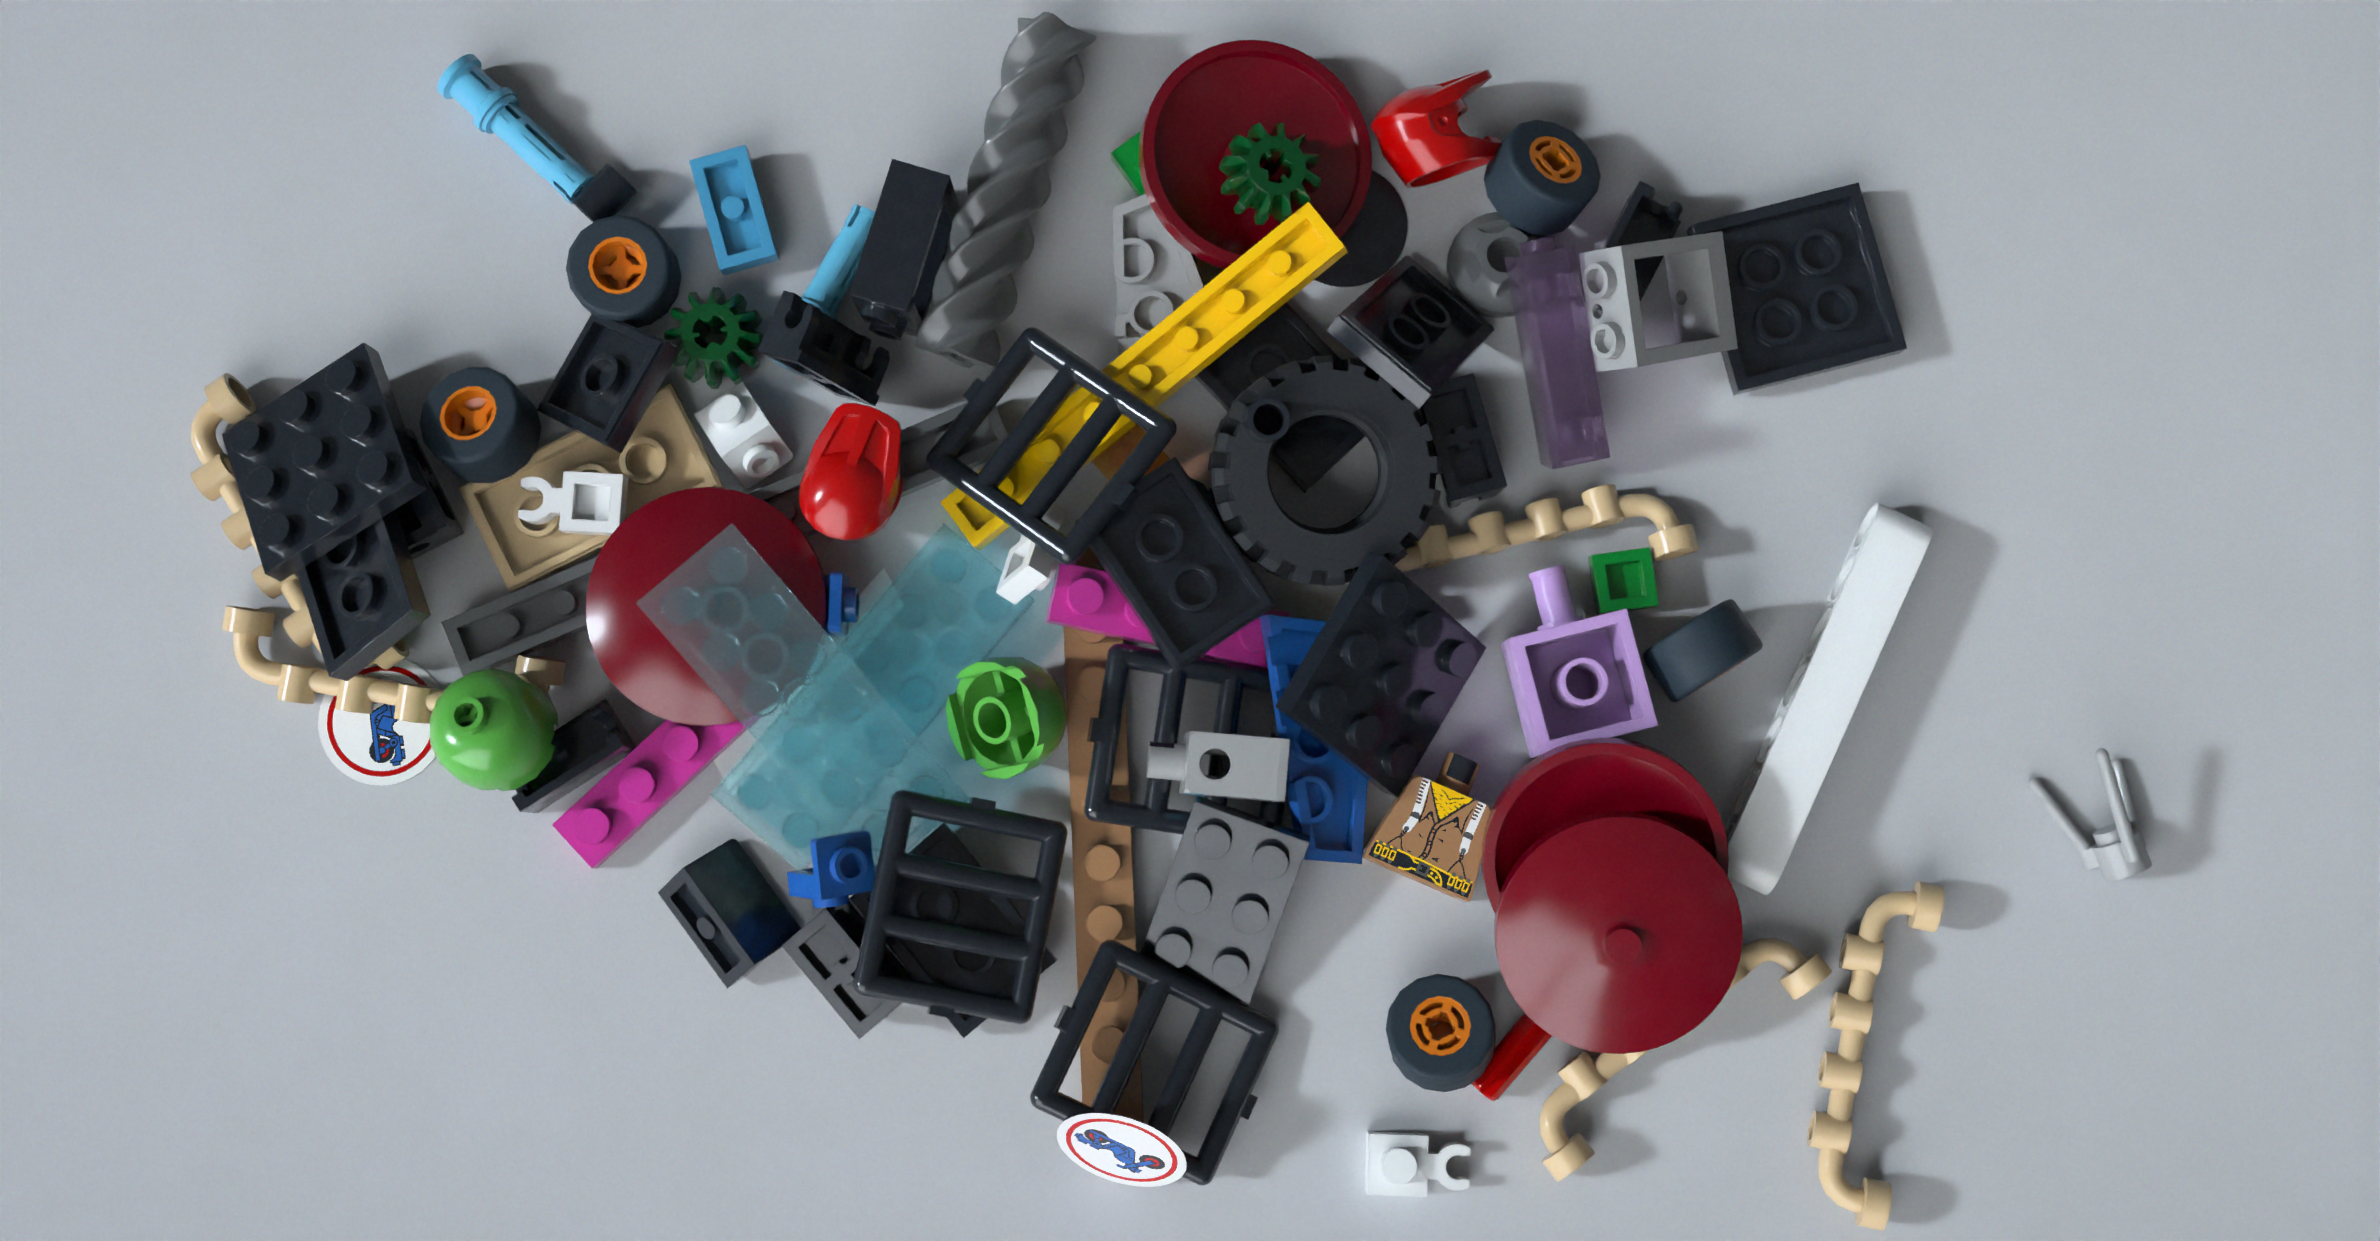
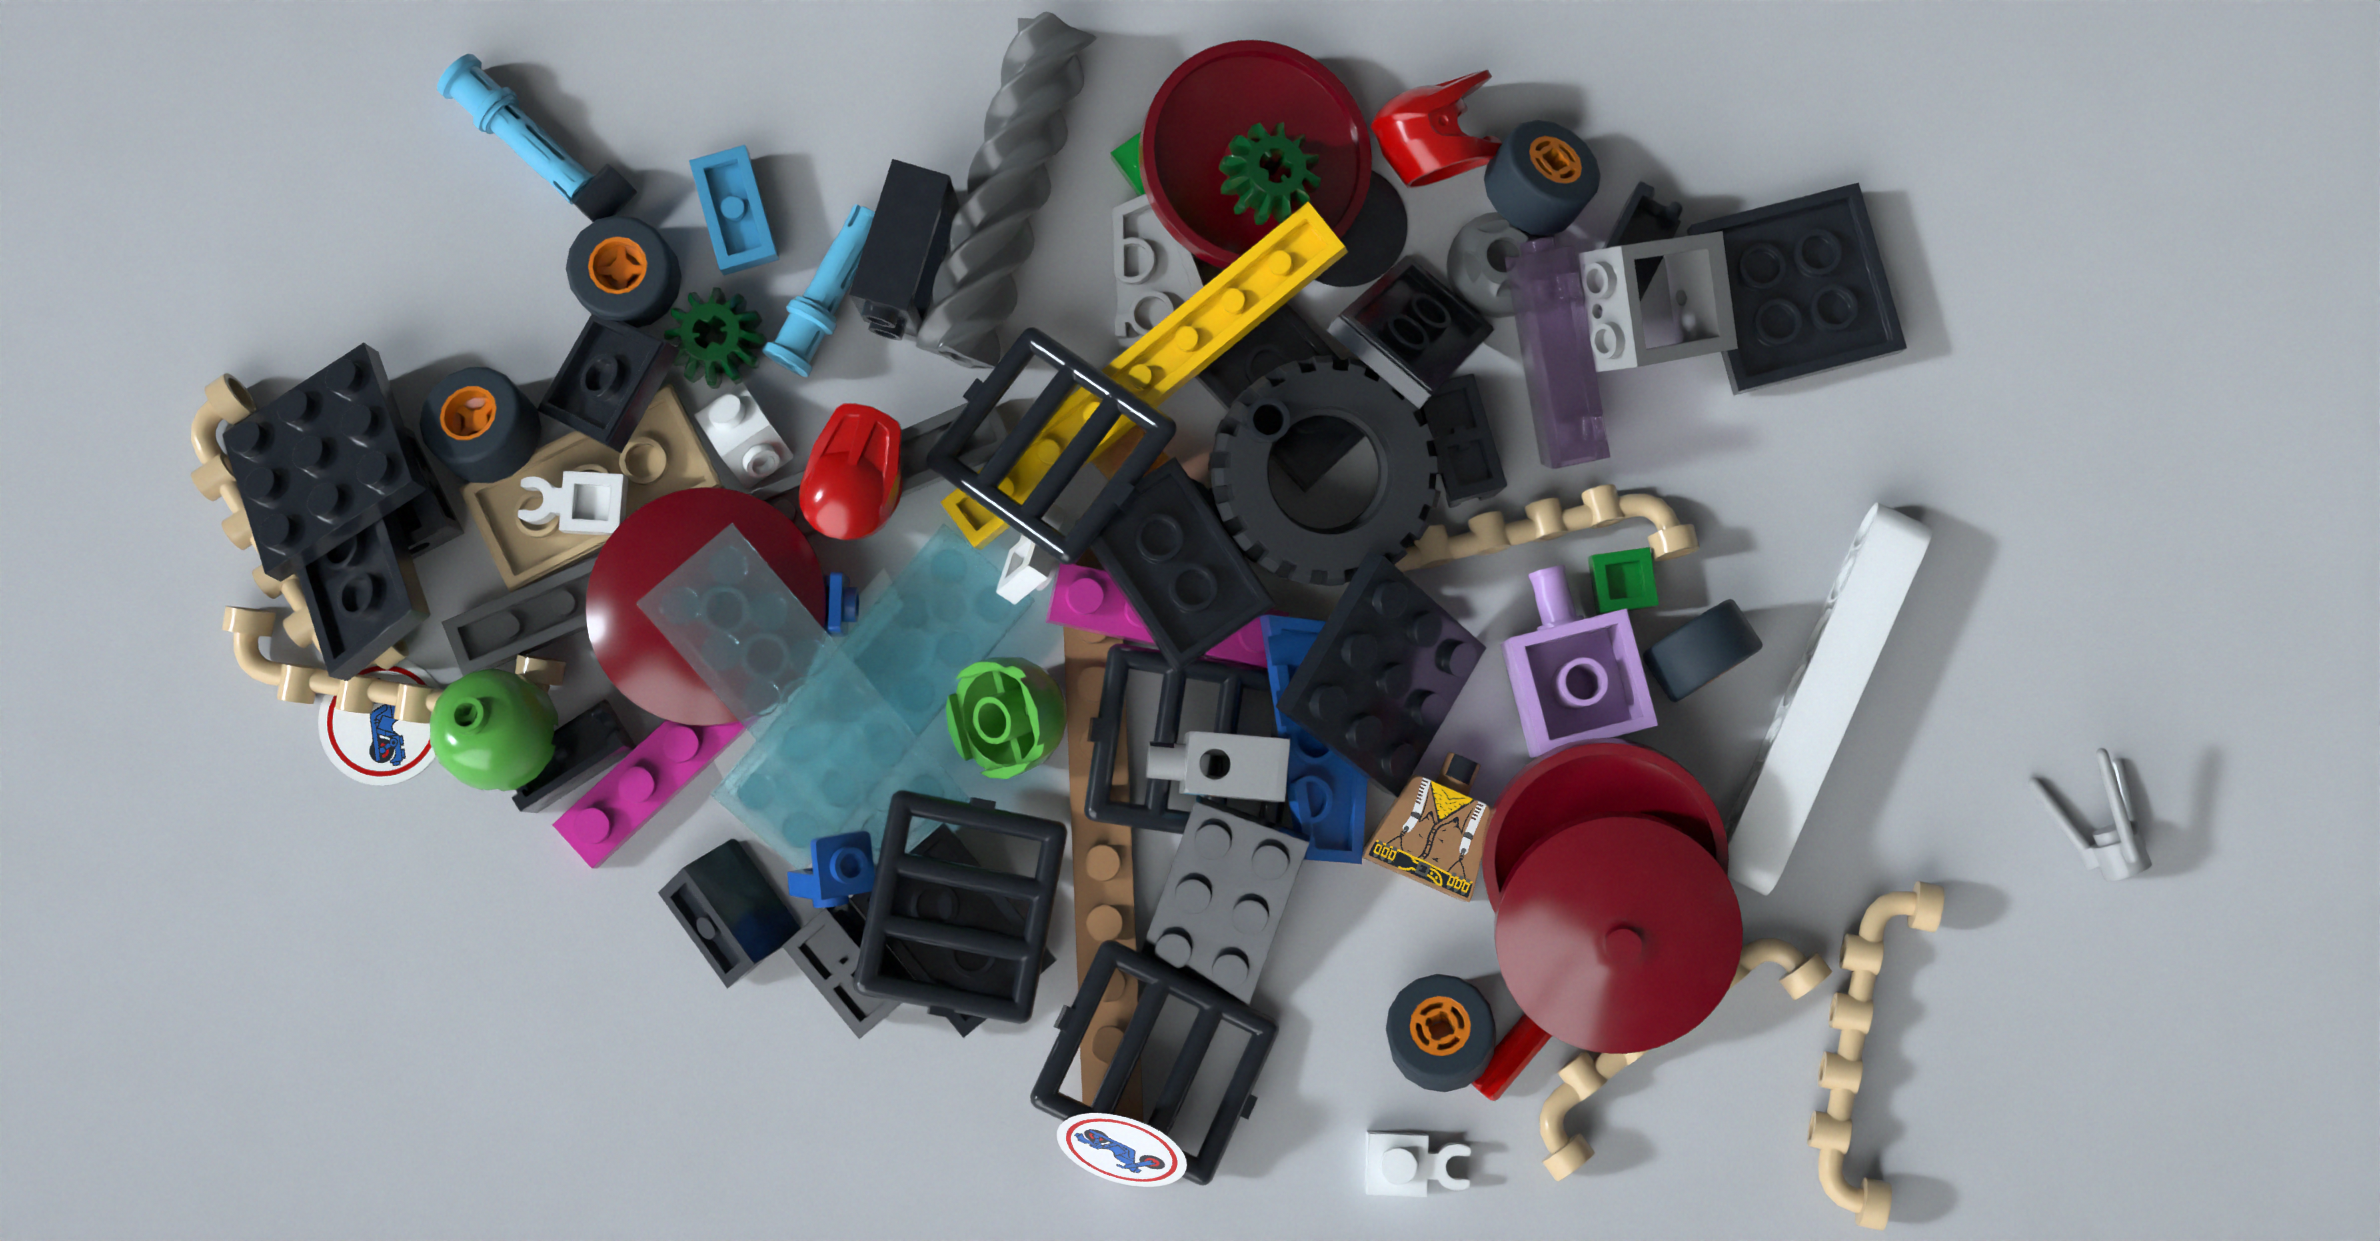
black hinge [758,291,890,406] -> none

